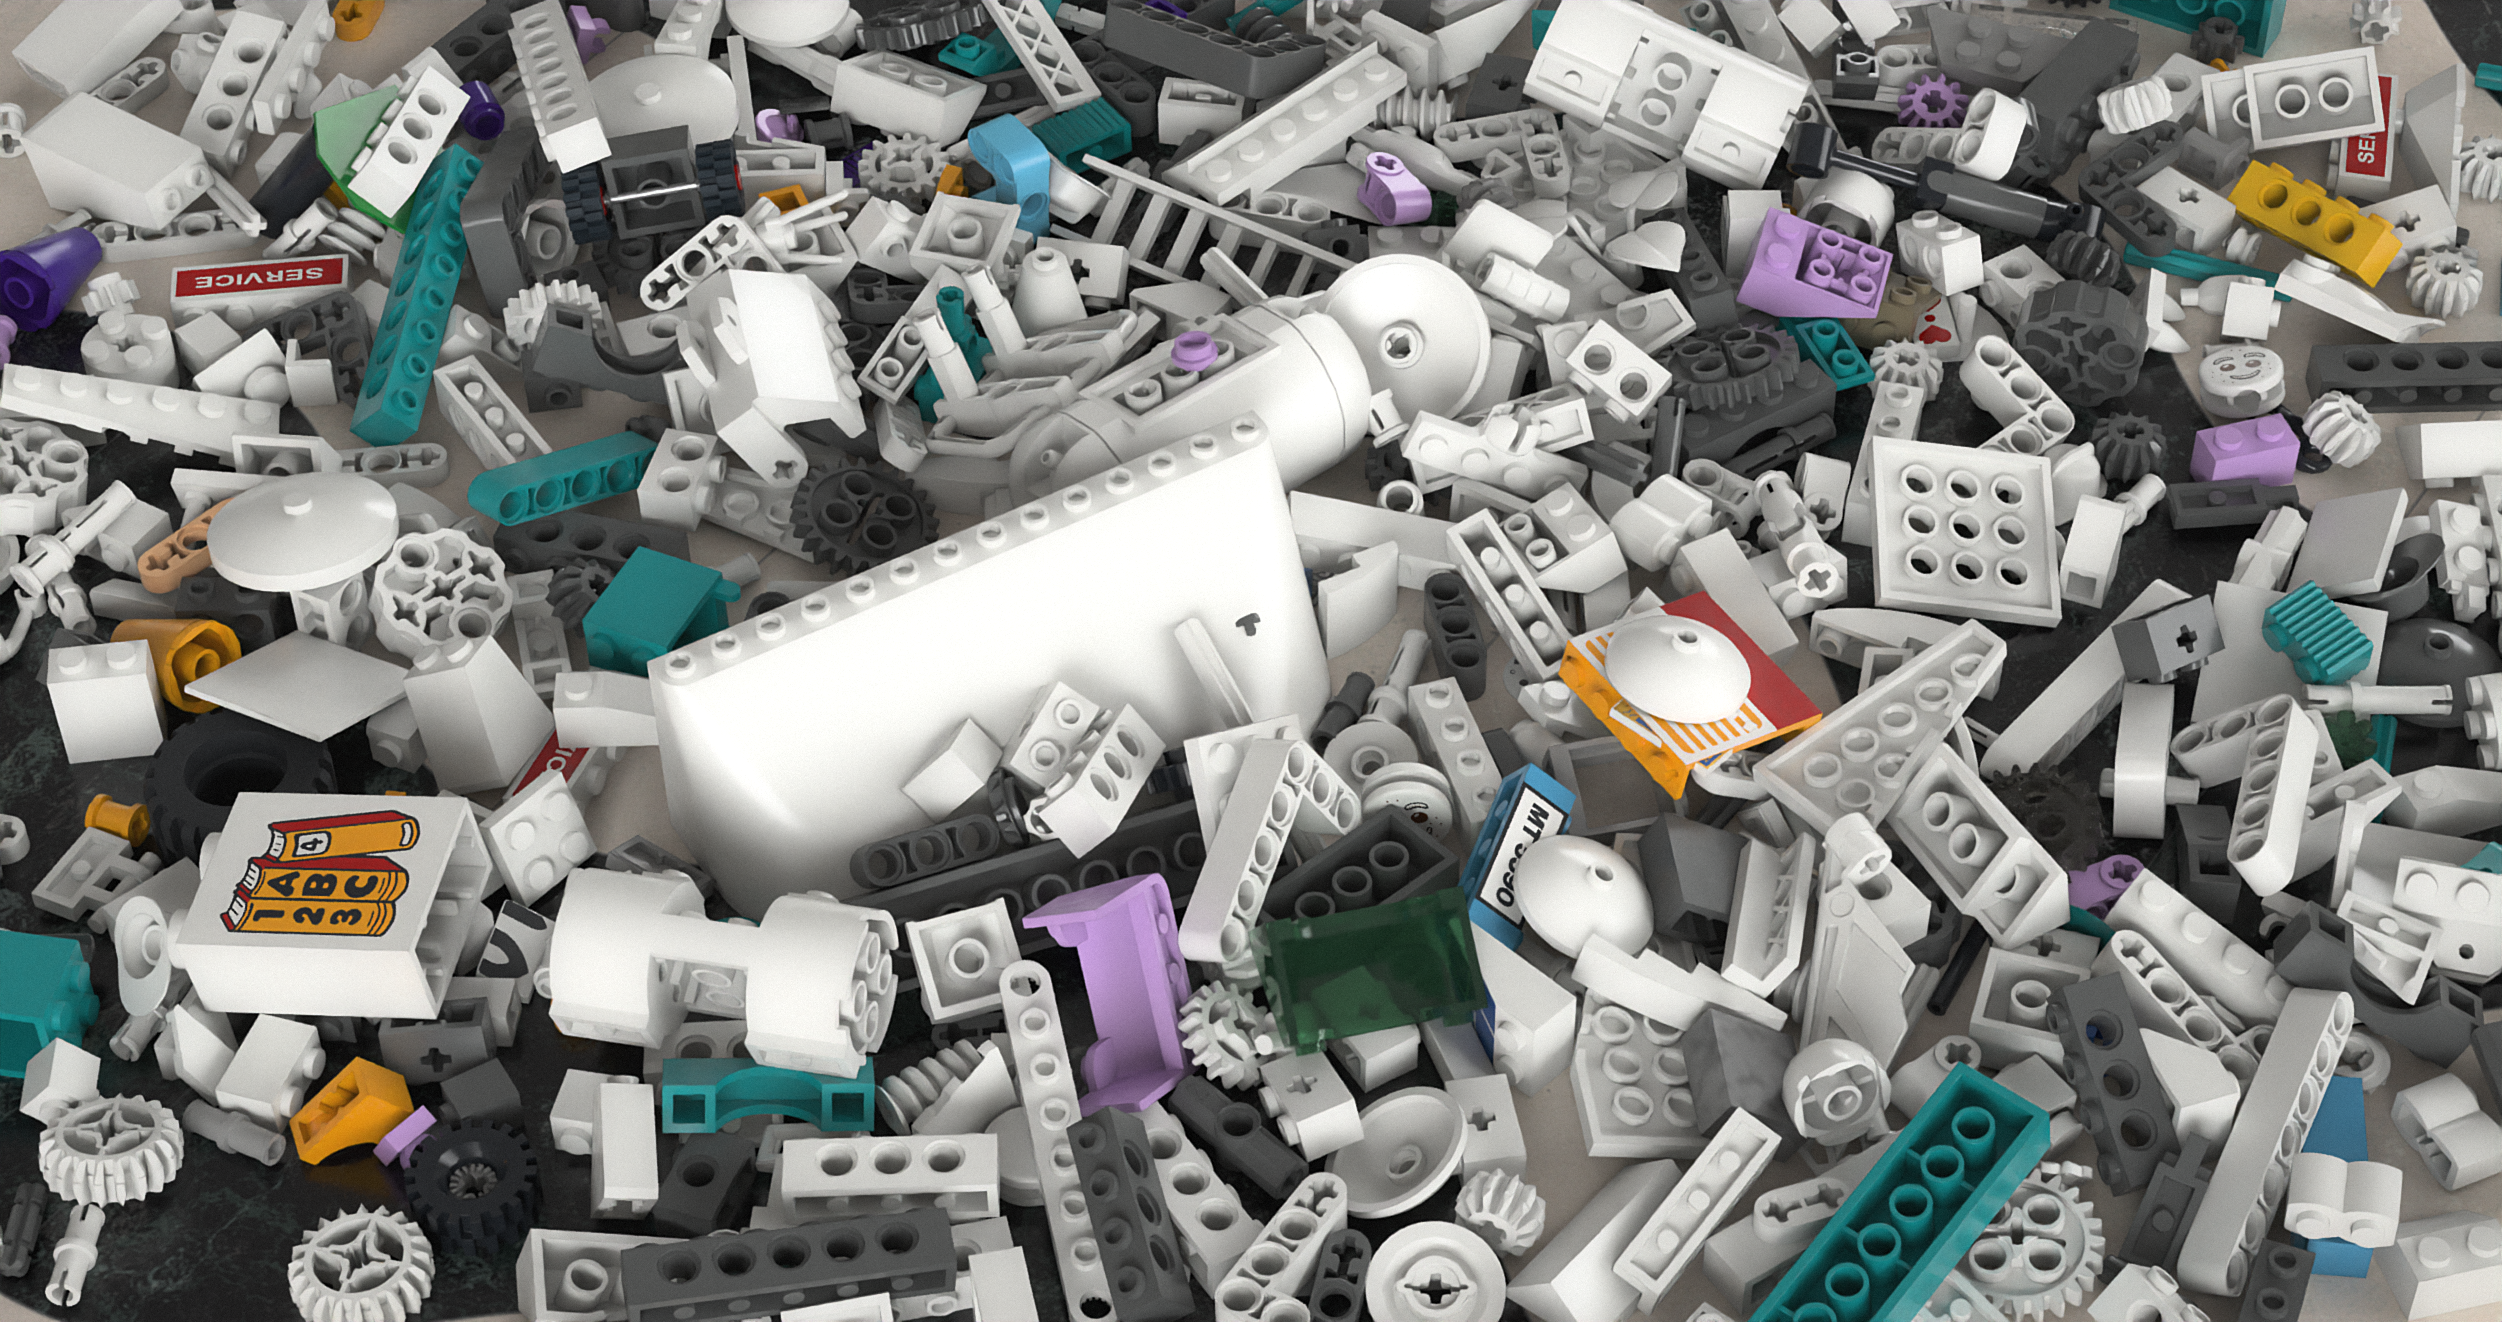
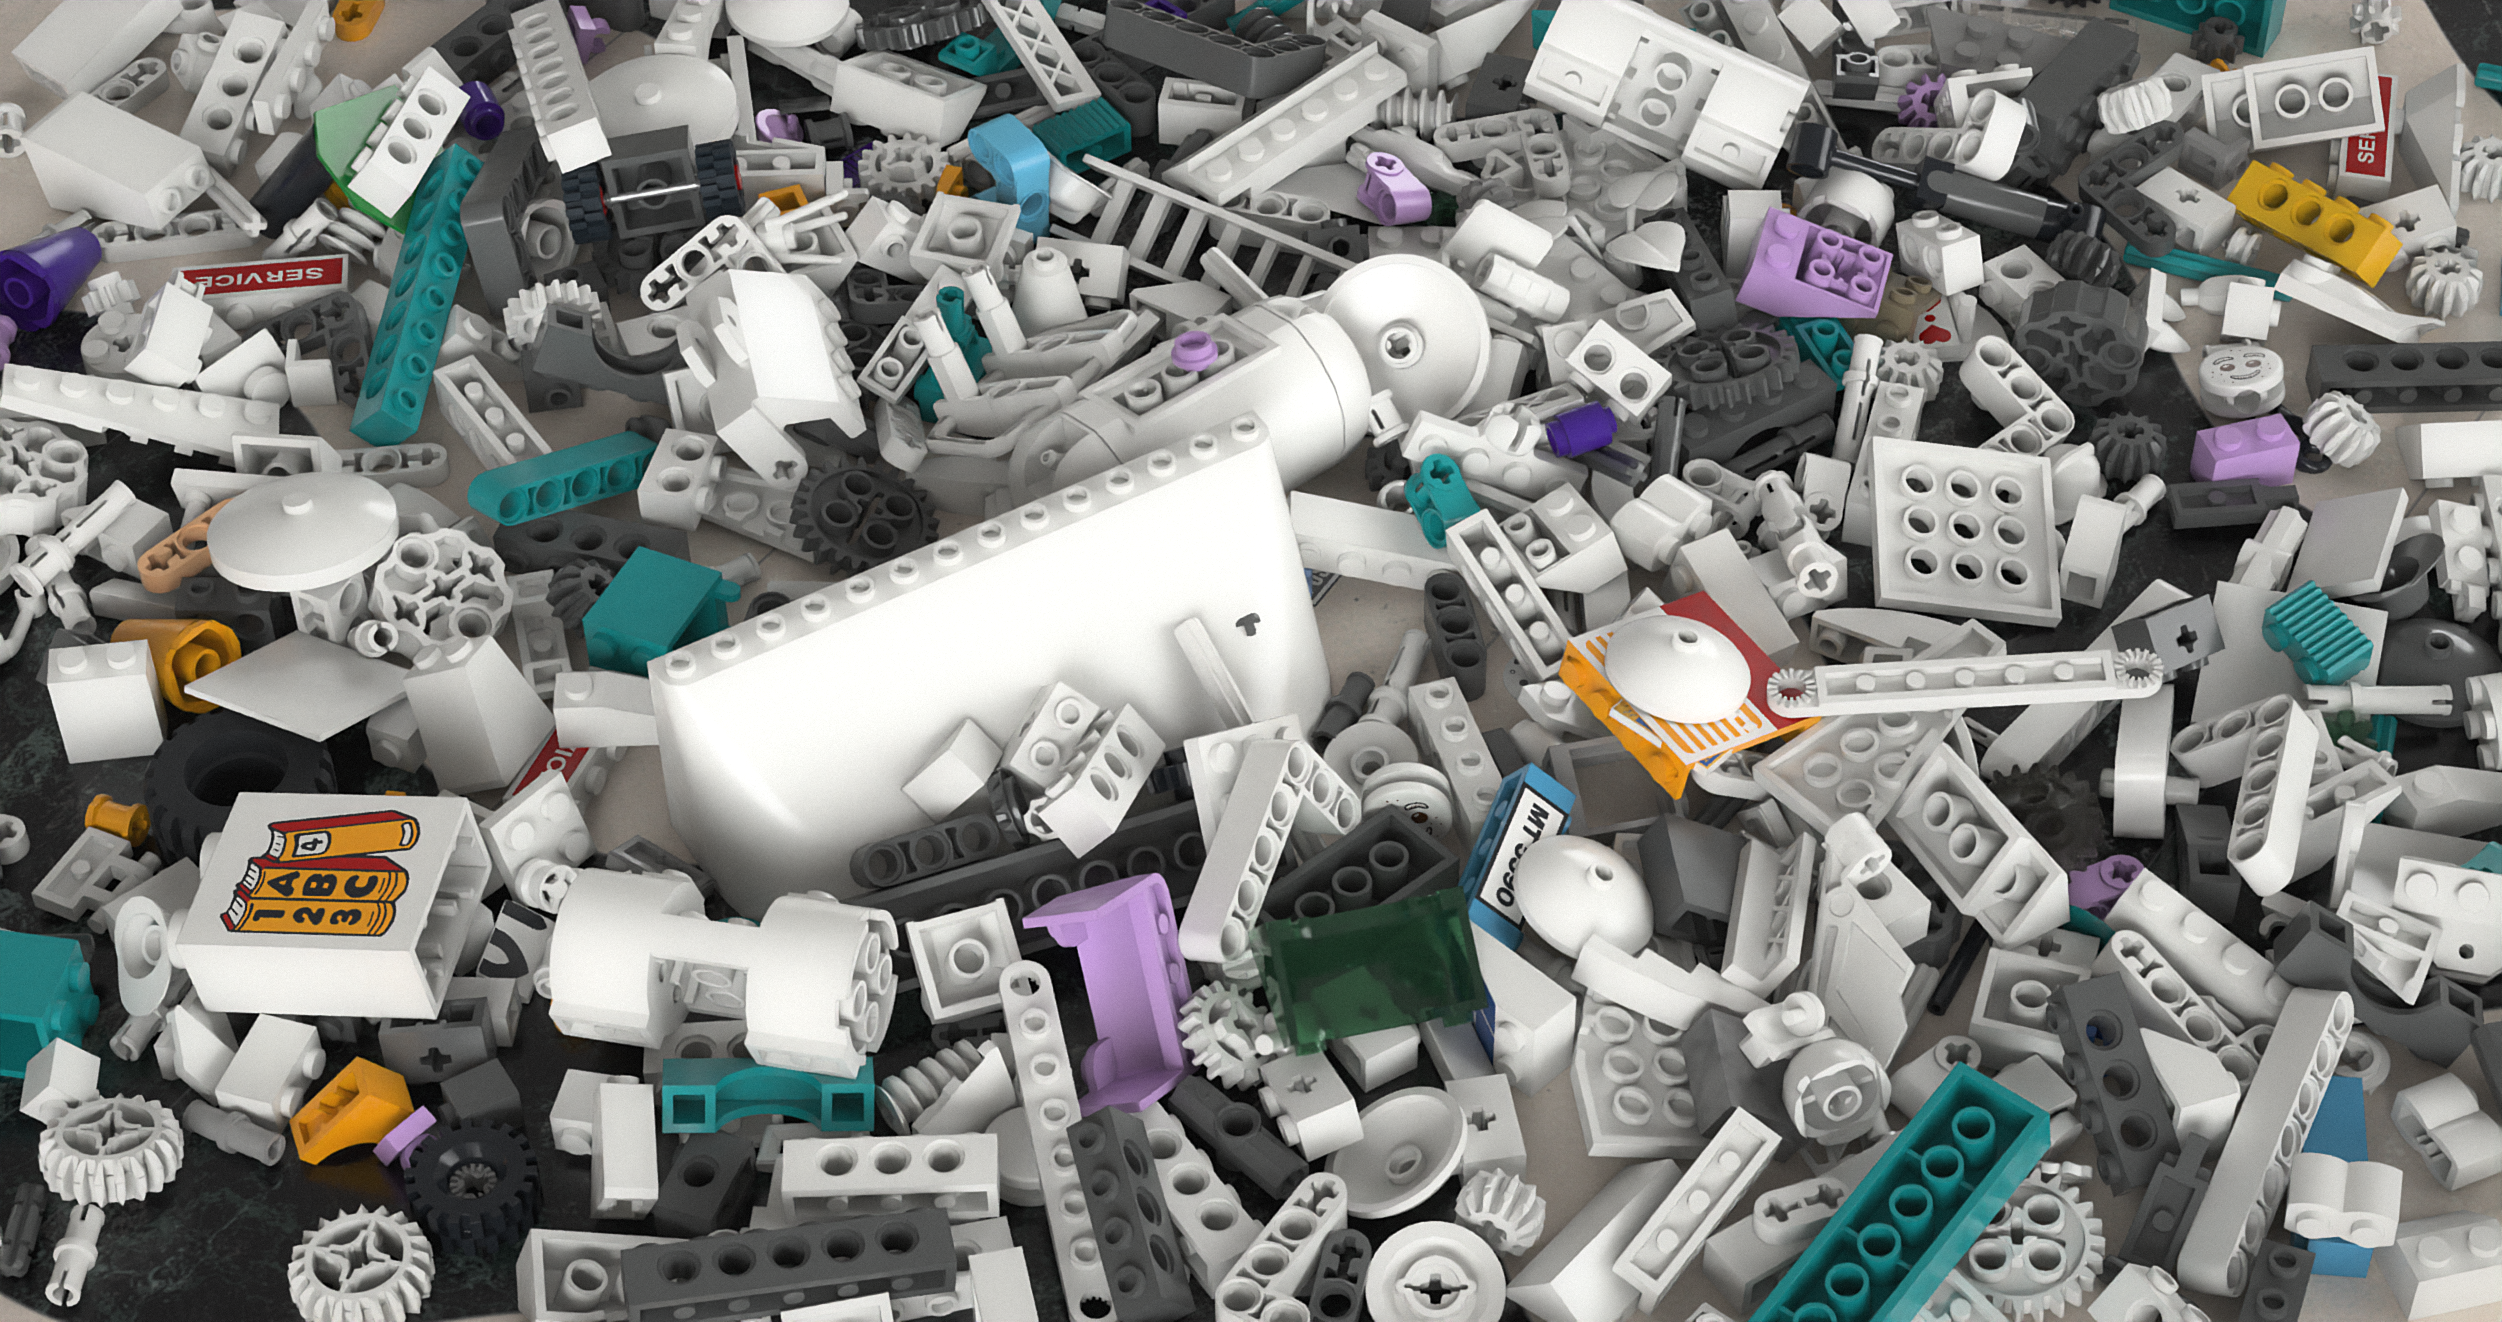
white slope [1318,540,1398,661] -> none
none -> white brick [124,270,213,389]
none -> white pin [346,620,399,658]
none -> white wheel [515,858,577,914]
none -> teal piece [1404,453,1481,549]
none -> dark purple brick [1545,400,1617,459]
none -> white hips [1739,991,1836,1069]
none -> white plate [1766,648,2164,718]
none -> white pin [1831,334,1883,471]
none -> white bracket [1934,64,2033,128]
none -> white pin [2334,735,2398,777]

